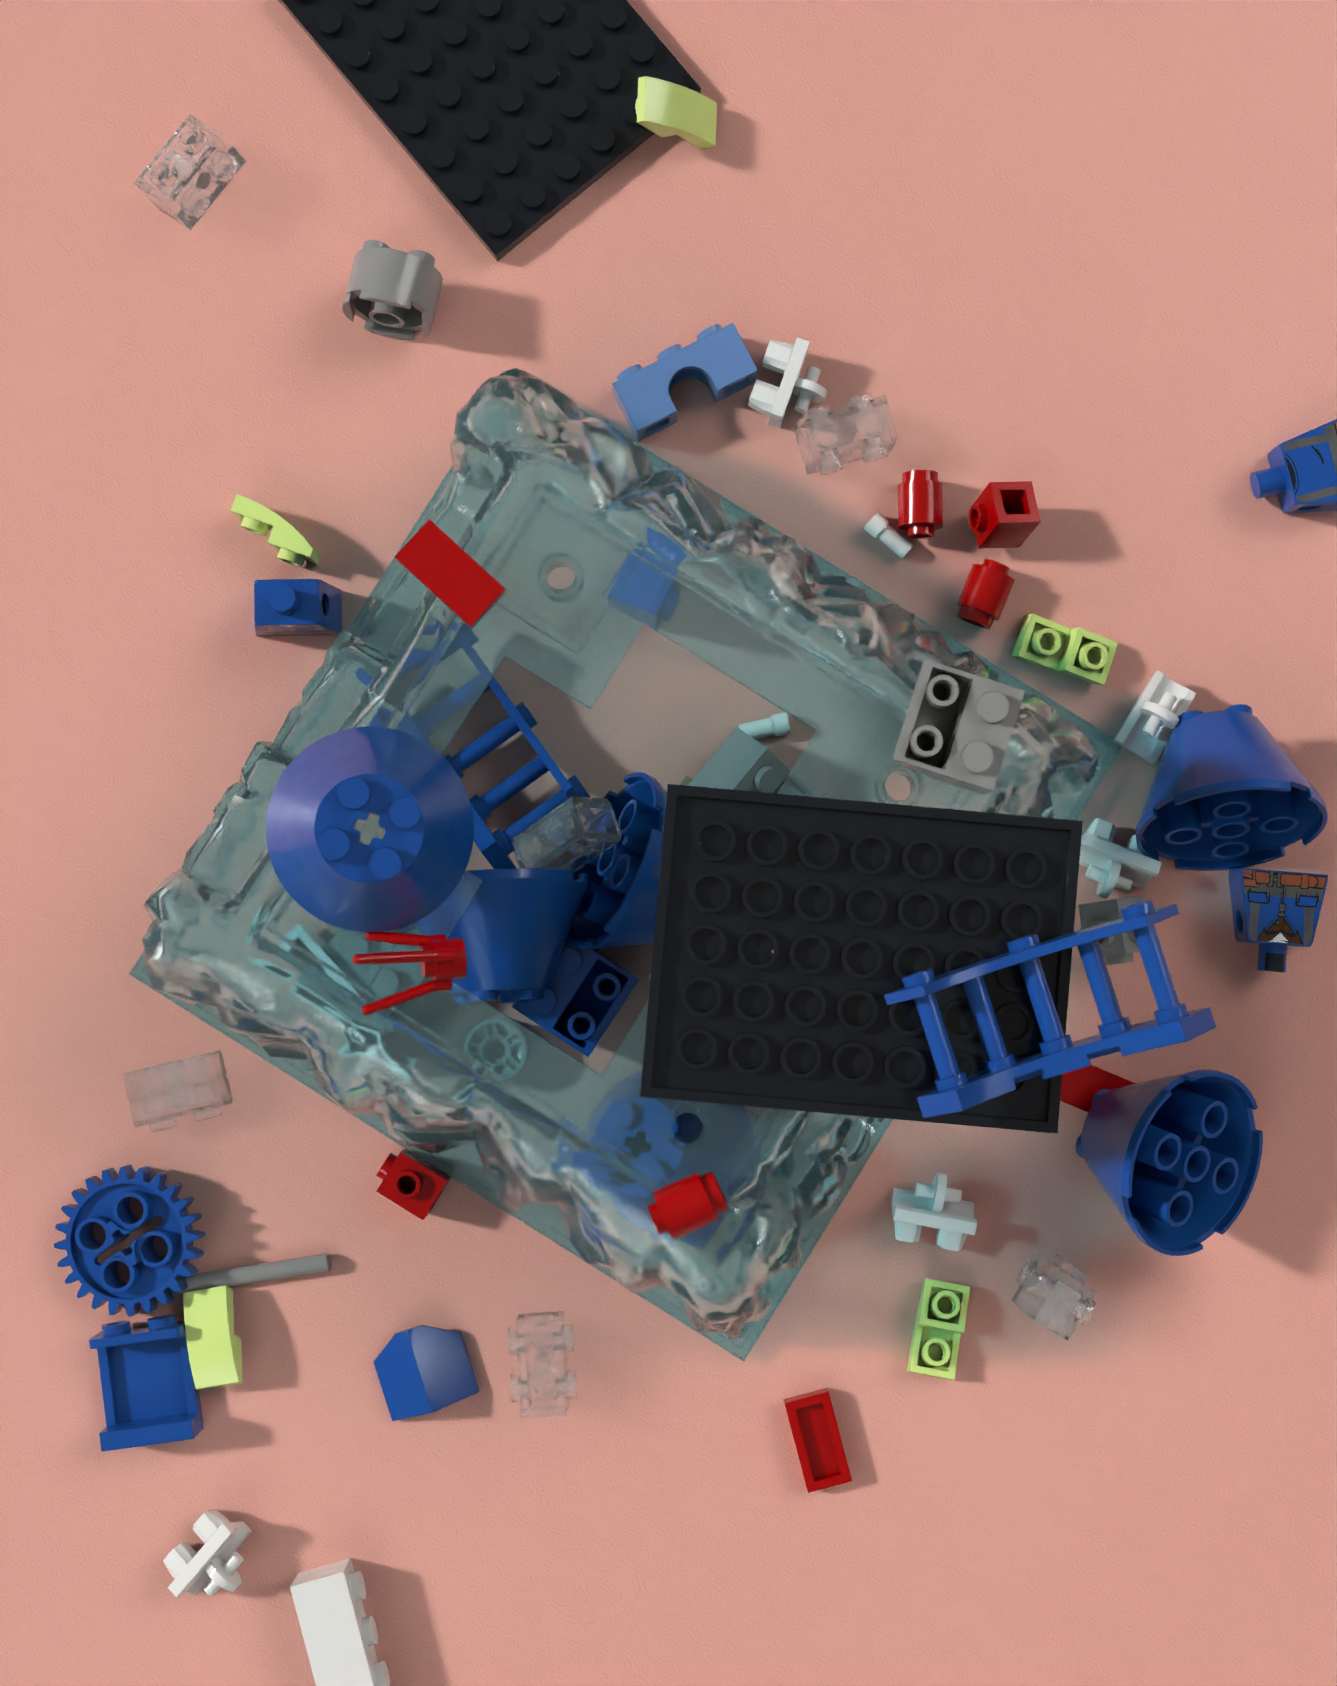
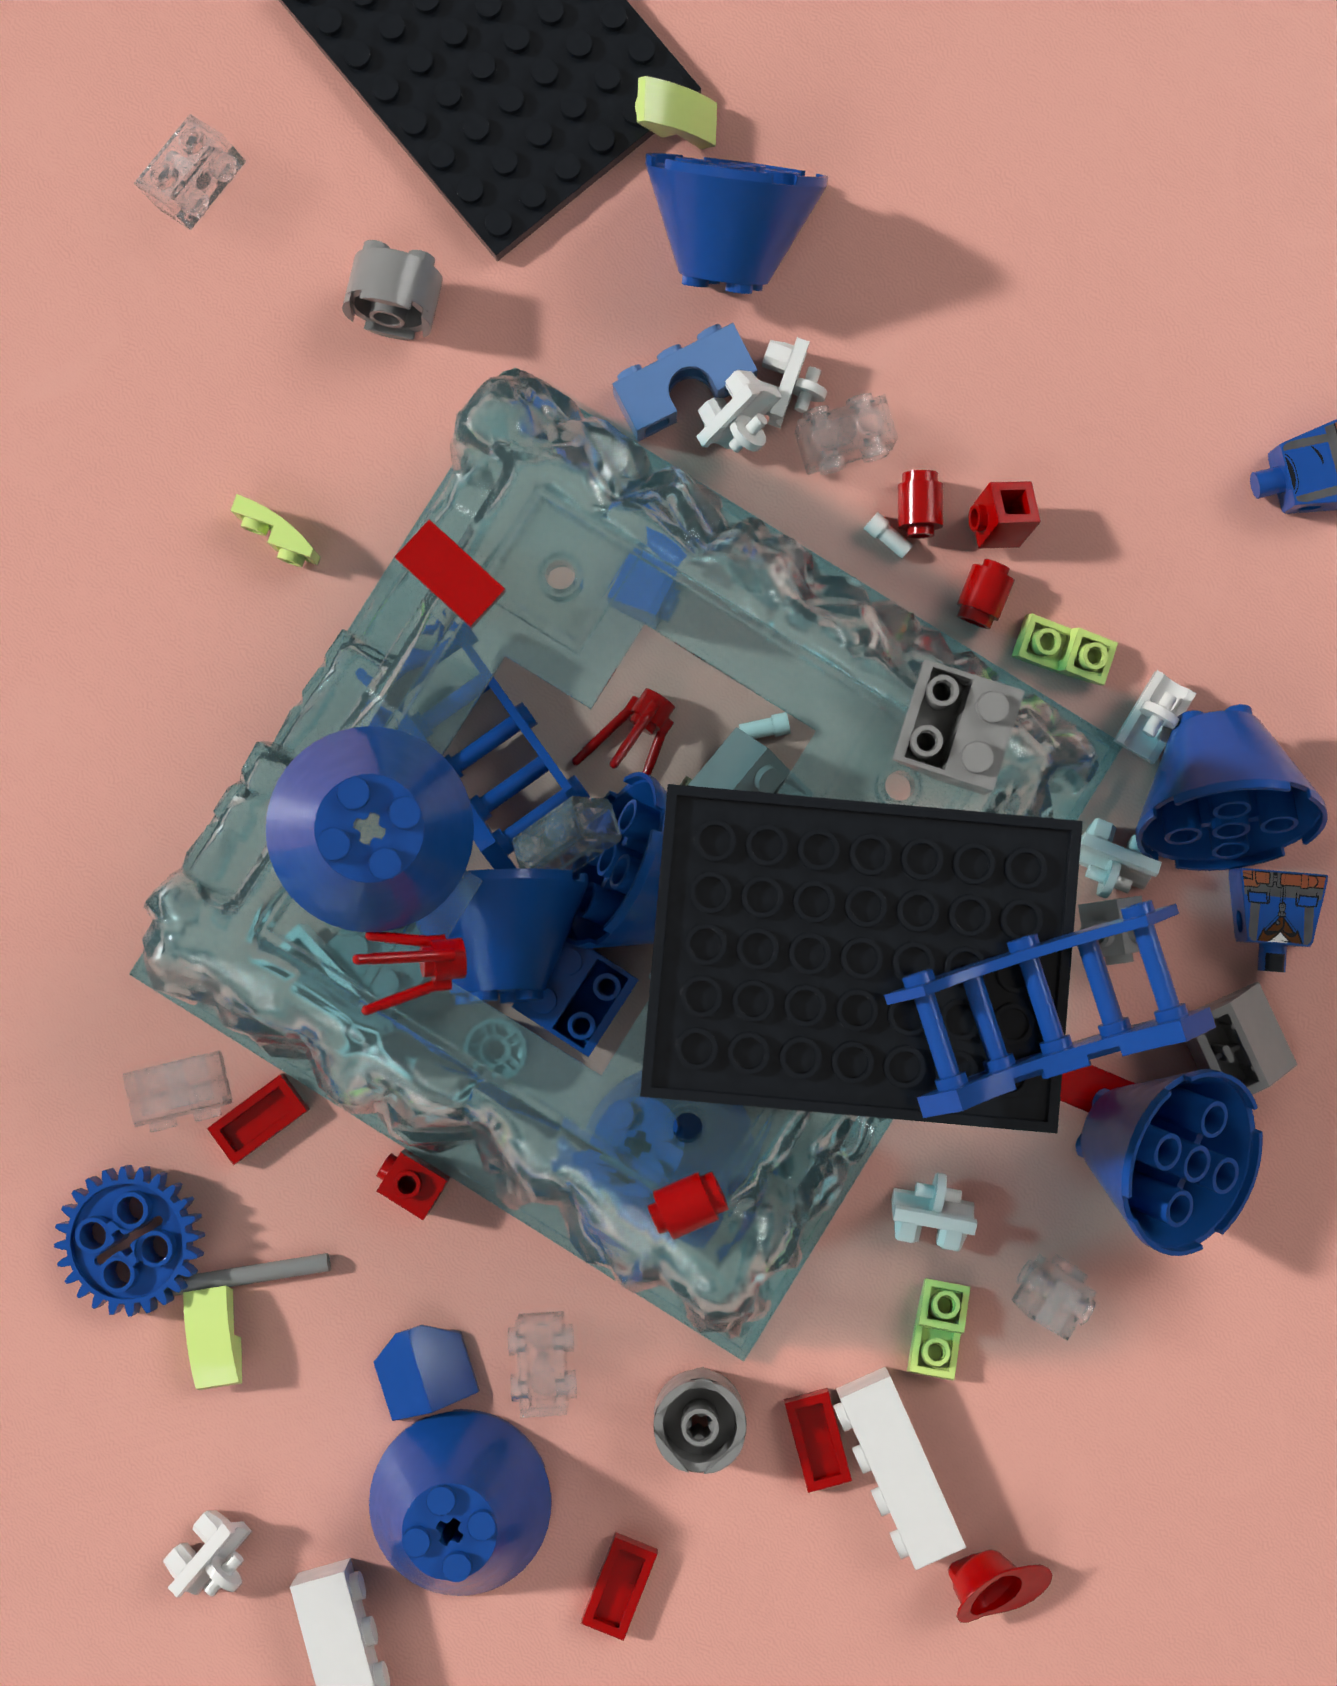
blue panel [89,1314,204,1452] -> none
blue torso [254,579,342,637] -> none
none -> red tile [207,1073,310,1165]
none -> blue cone [369,1409,552,1596]
none -> red plant [572,688,675,776]
none -> red tile [581,1532,658,1641]
none -> blue cone [645,153,828,294]
none -> light grey brick [654,1367,747,1474]
none -> white hips [696,370,782,453]
none -> white brick [833,1367,966,1570]
none -> red piece [948,1549,1053,1623]
none -> light grey slope [1186,982,1297,1095]

